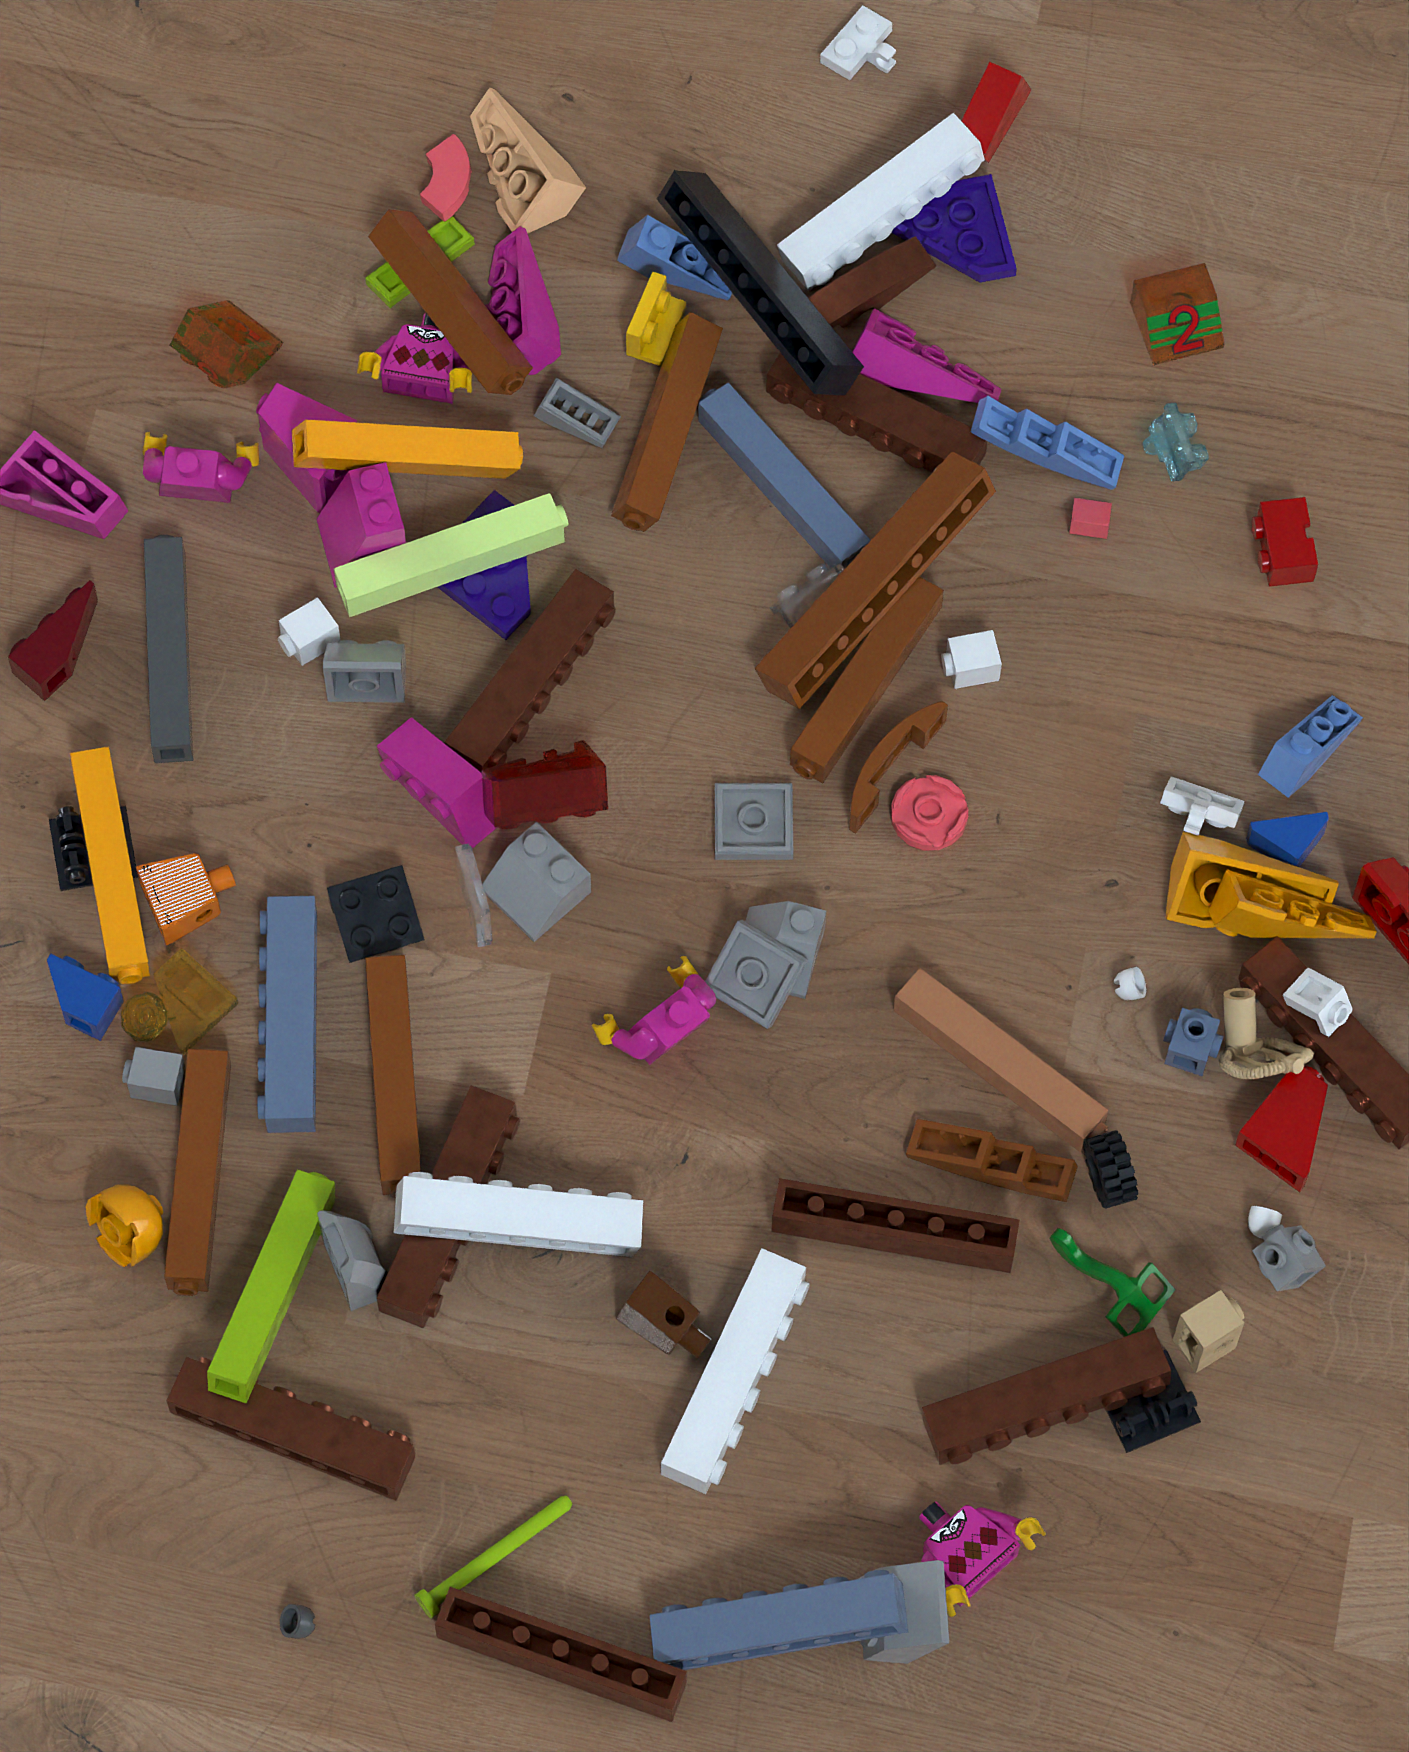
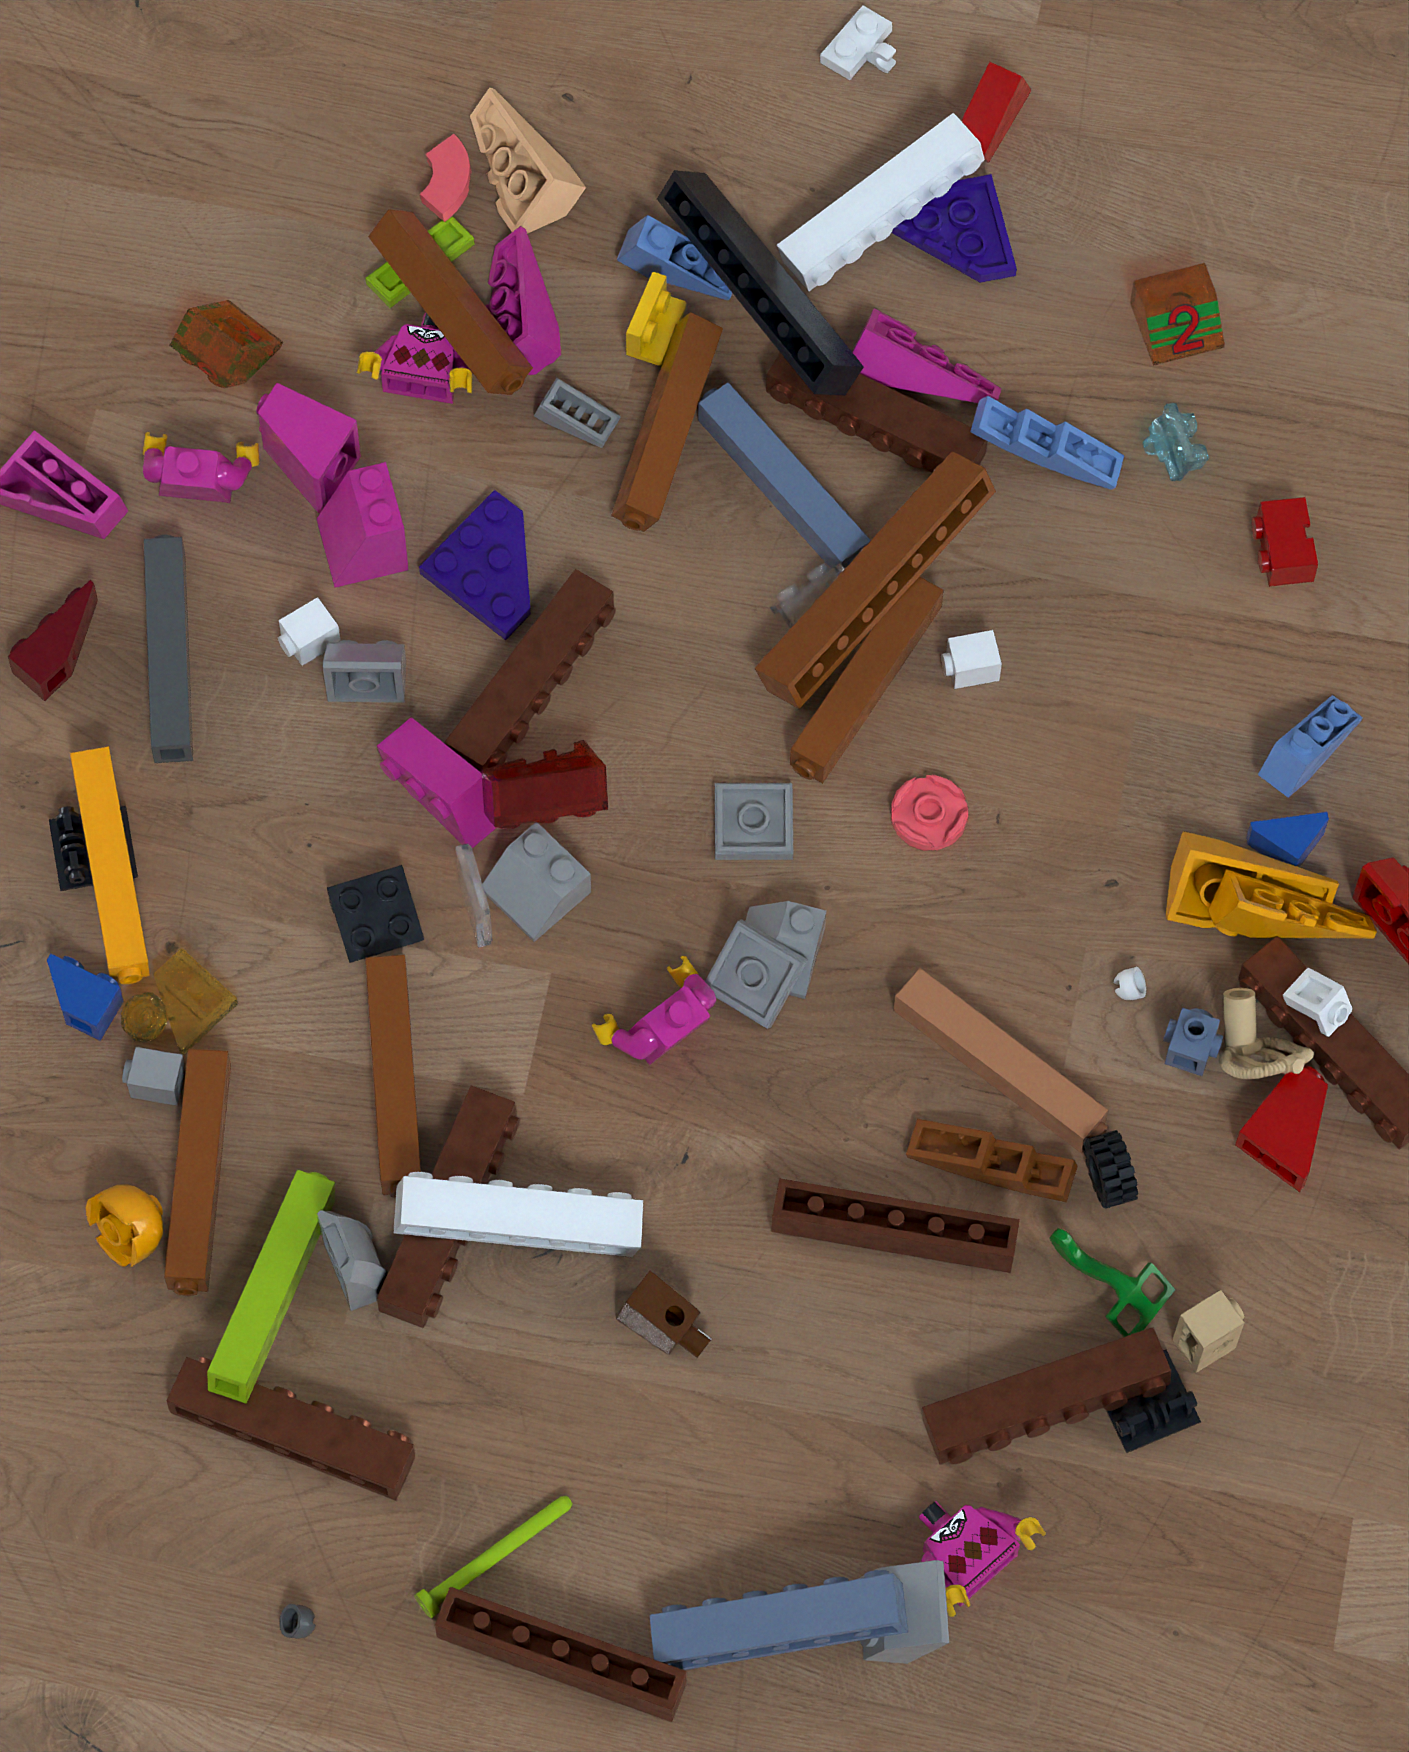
orange torso [136,853,236,945] -> none
sand blue brick [257,896,317,1133] -> none
light orange brick [292,420,523,479] -> none
yellowish green brick [334,493,569,617] -> none
white brick [661,1248,810,1494] -> none
copper slope [808,236,937,328] -> none
dark orange slope [849,701,948,834] -> none
coral slope [1069,498,1112,539] -> none
white plate [1160,777,1245,835] -> none
white hinge [1248,1206,1282,1238] -> none
light grey brick [1252,1224,1326,1292] -> none

